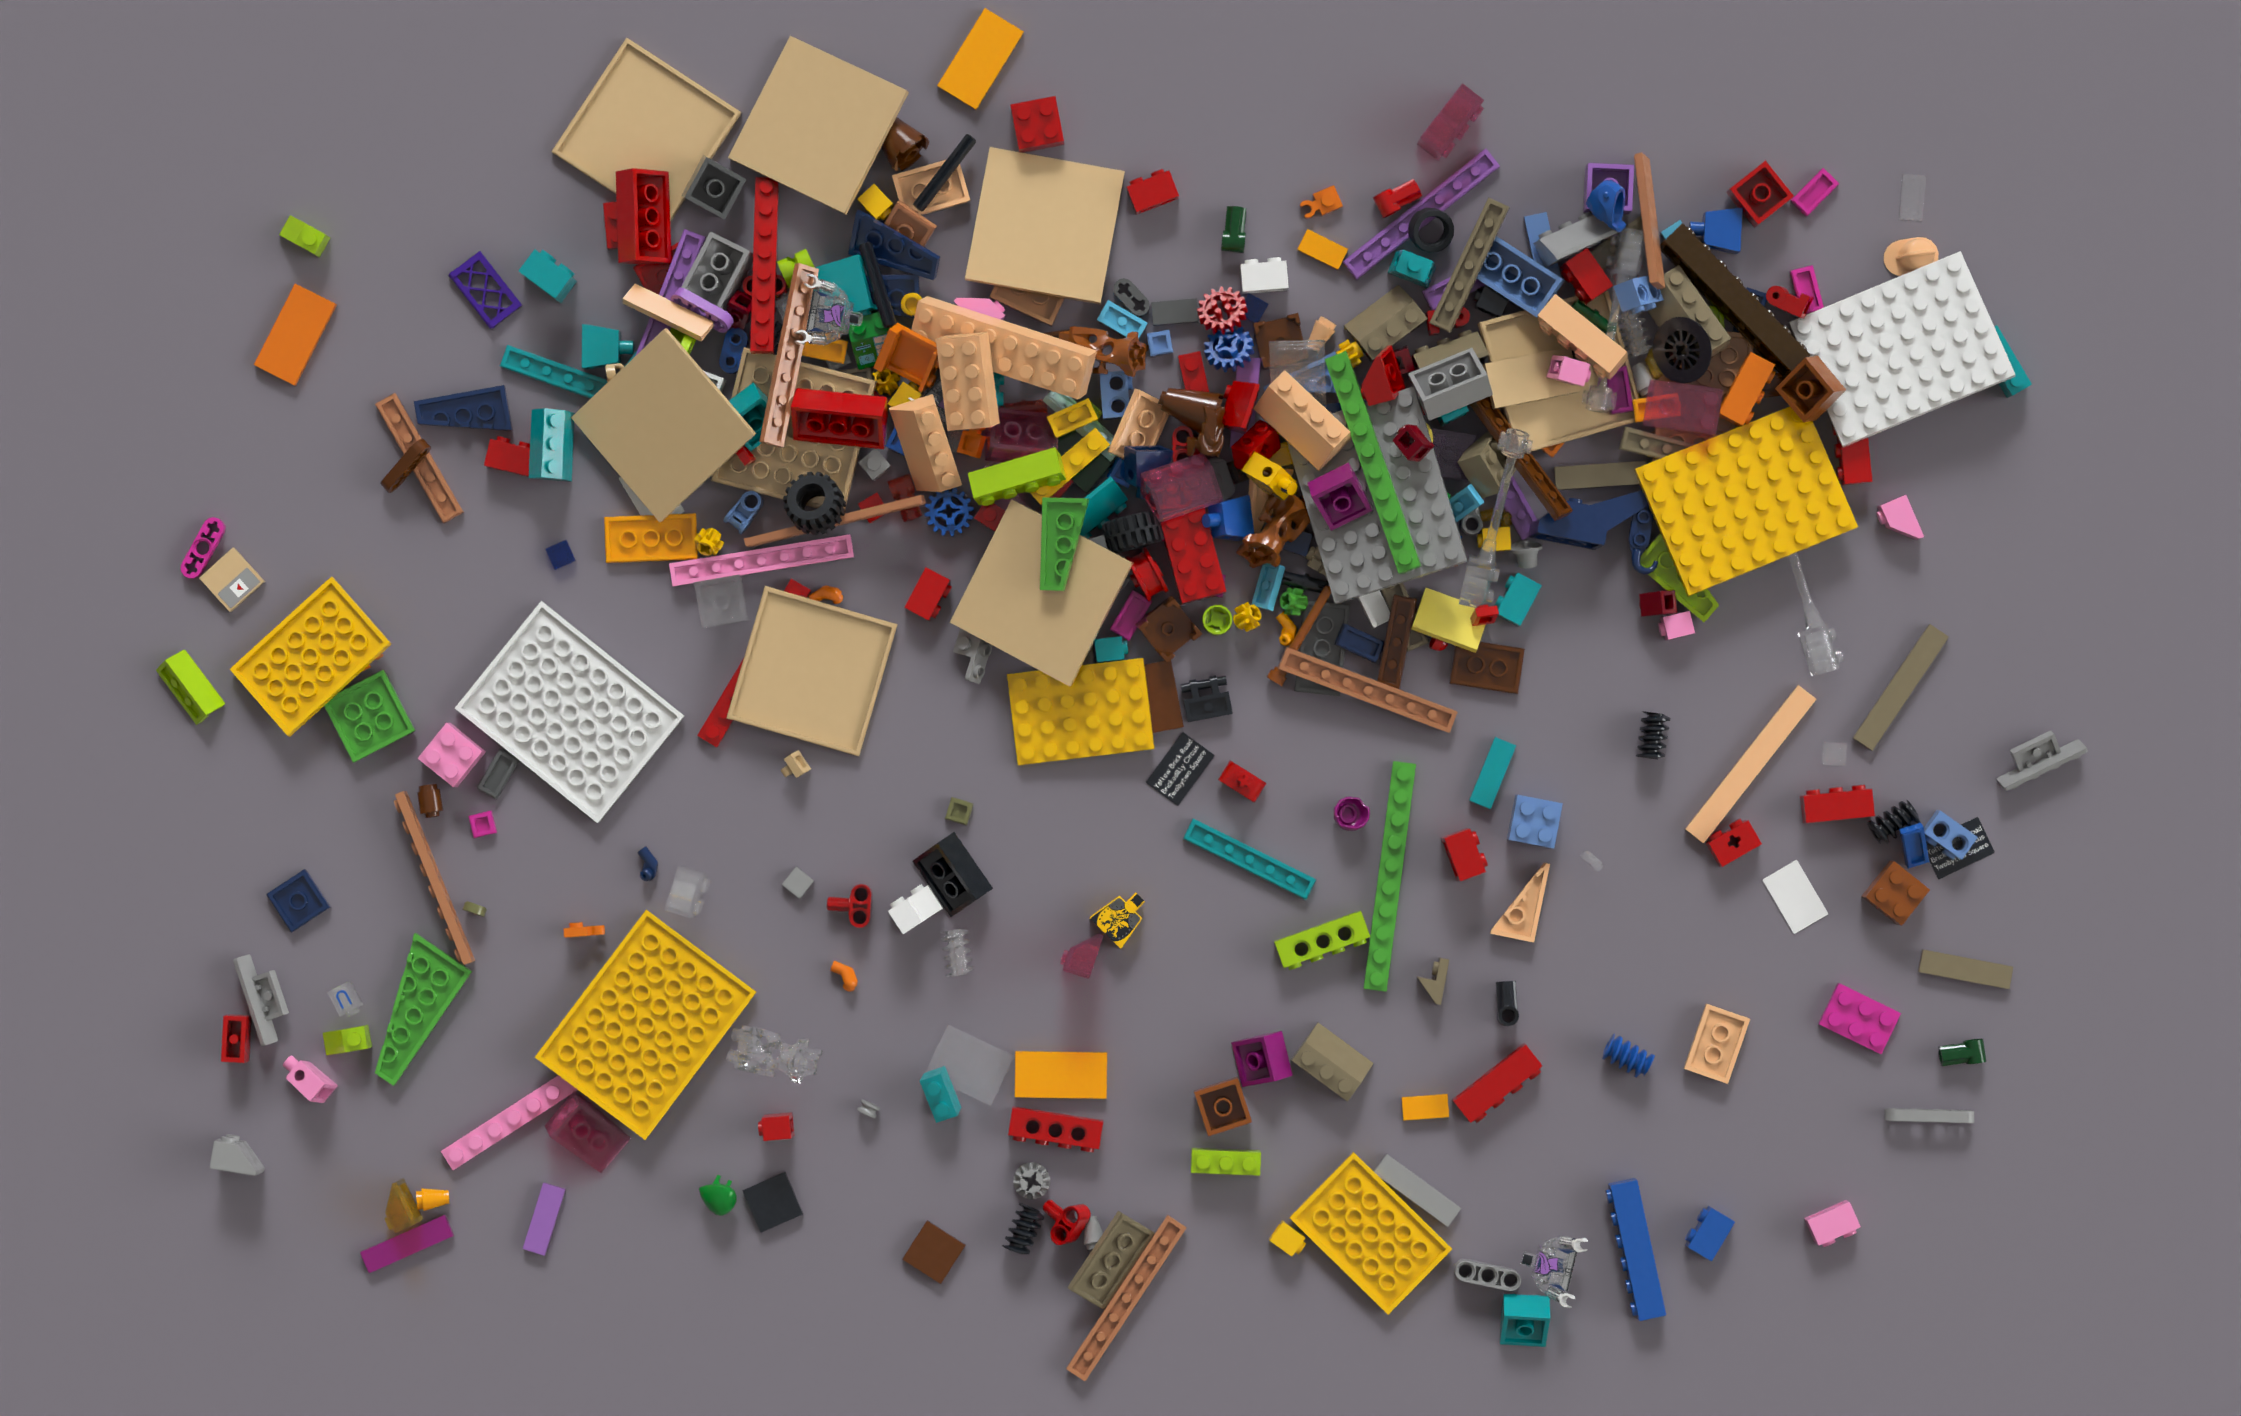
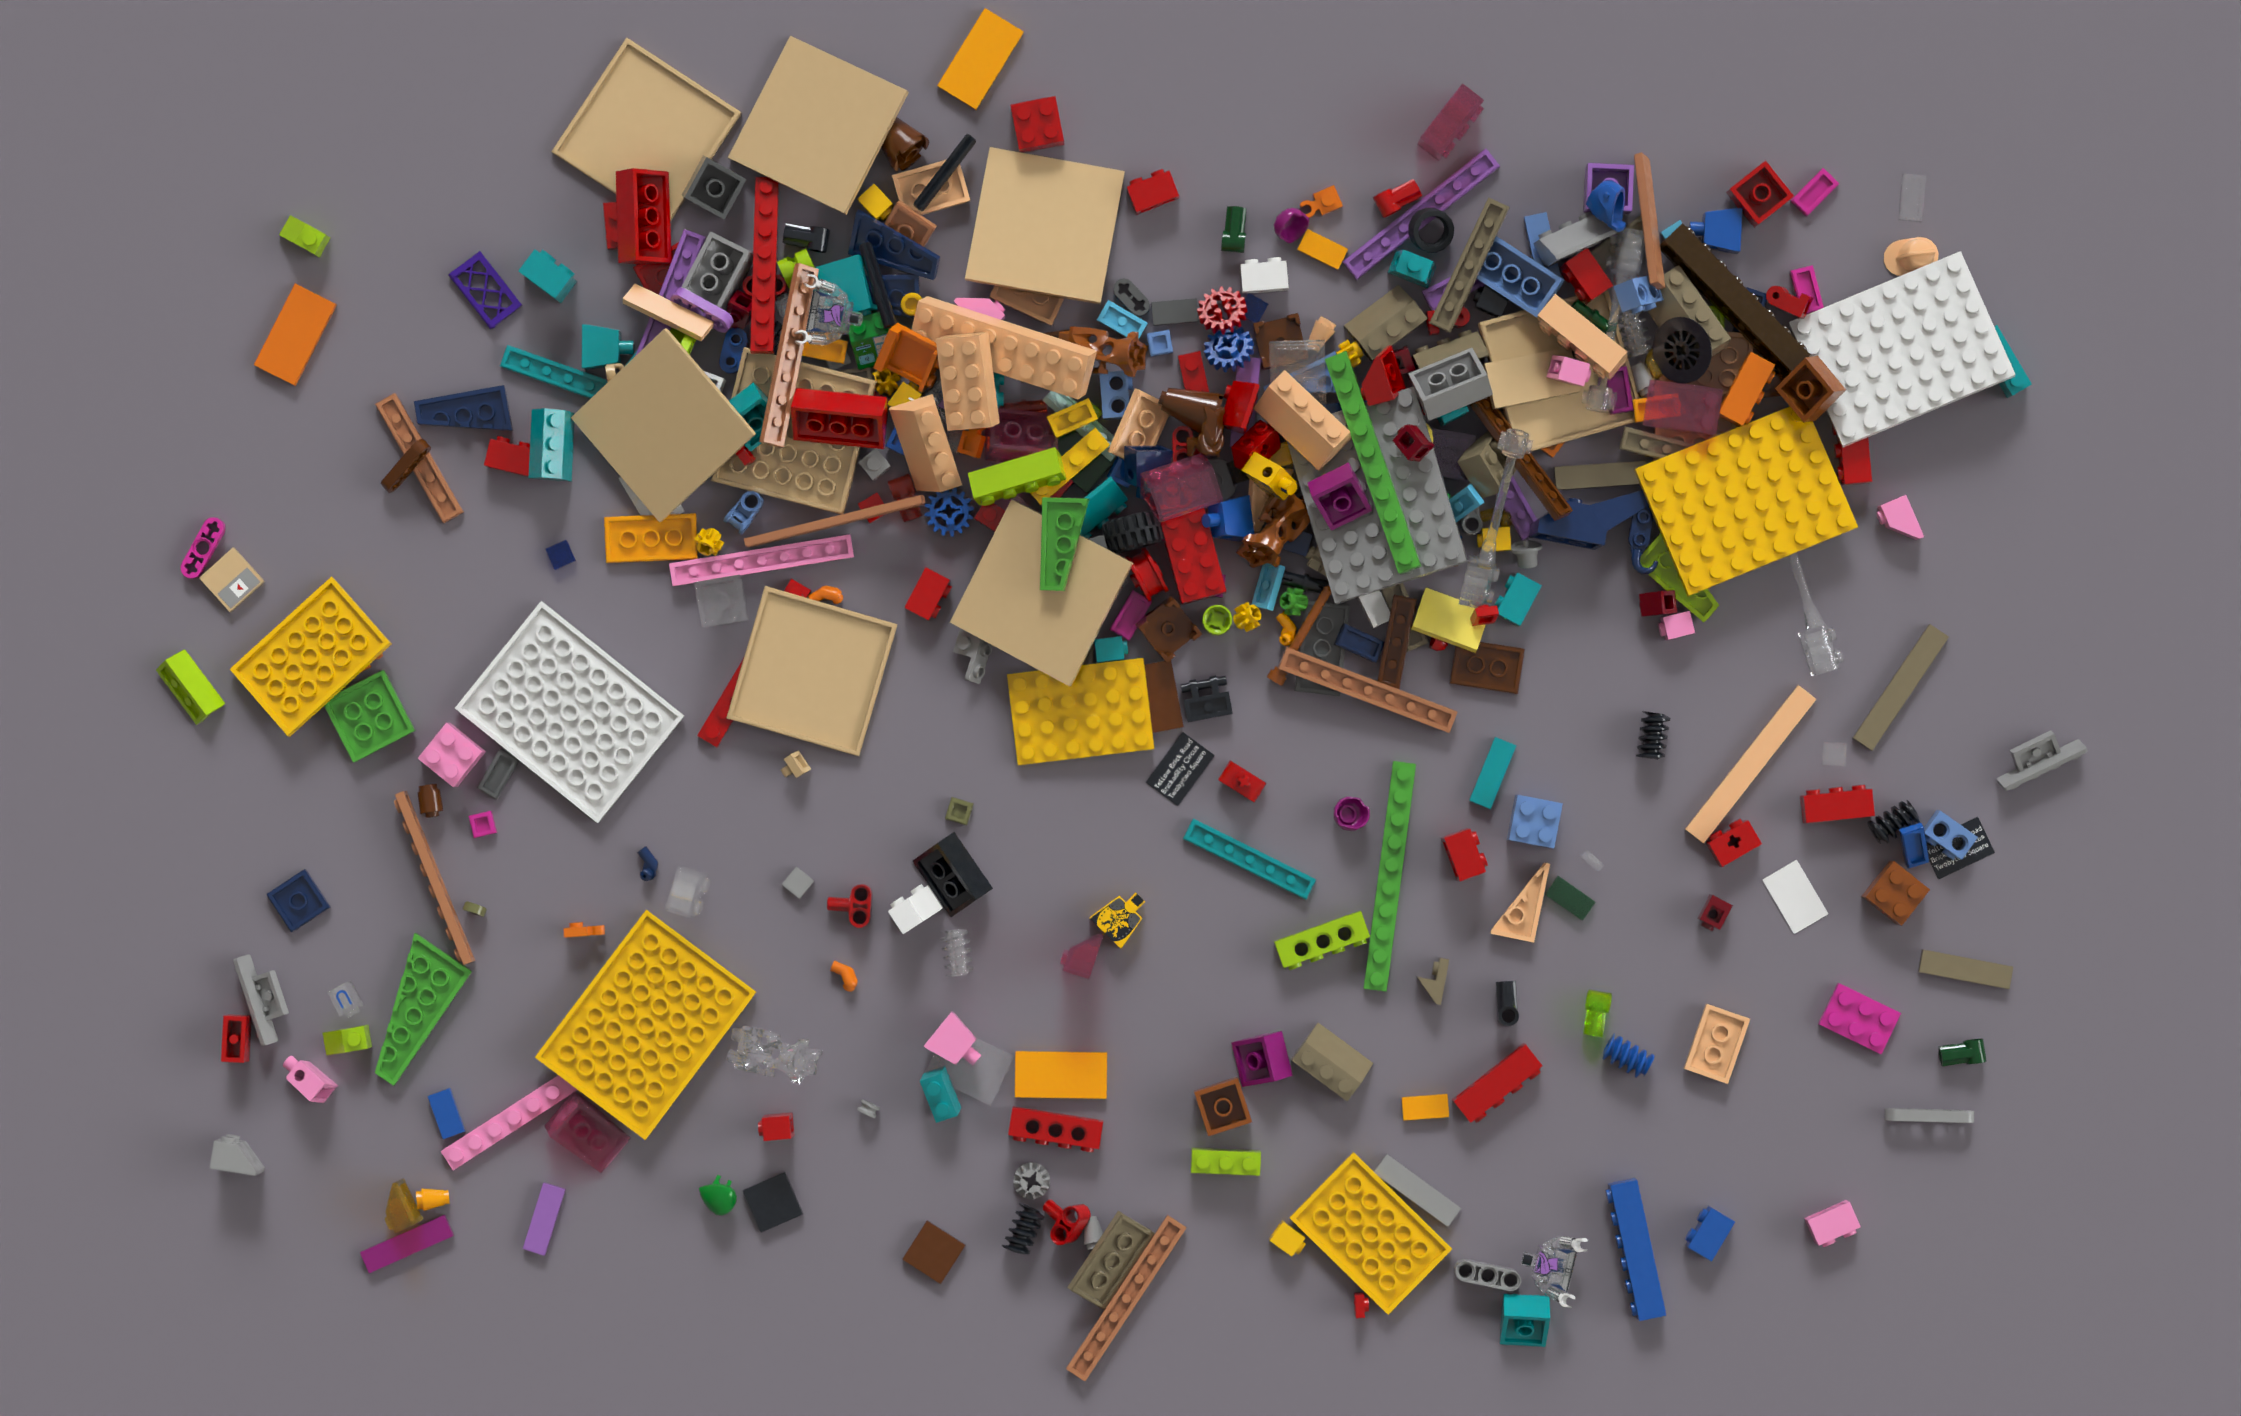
black tyre [783,472,846,535] -> none
none -> blue tile [428,1088,466,1139]
none -> black piece [782,223,830,253]
none -> bright pink torso [924,1011,981,1066]
none -> magenta hair [1273,208,1309,243]
none -> red plate [1354,1292,1369,1318]
none -> clear green tile [1545,875,1596,921]
none -> clear neon green piece [1583,989,1612,1037]
none -> dark red brick [1697,894,1733,931]

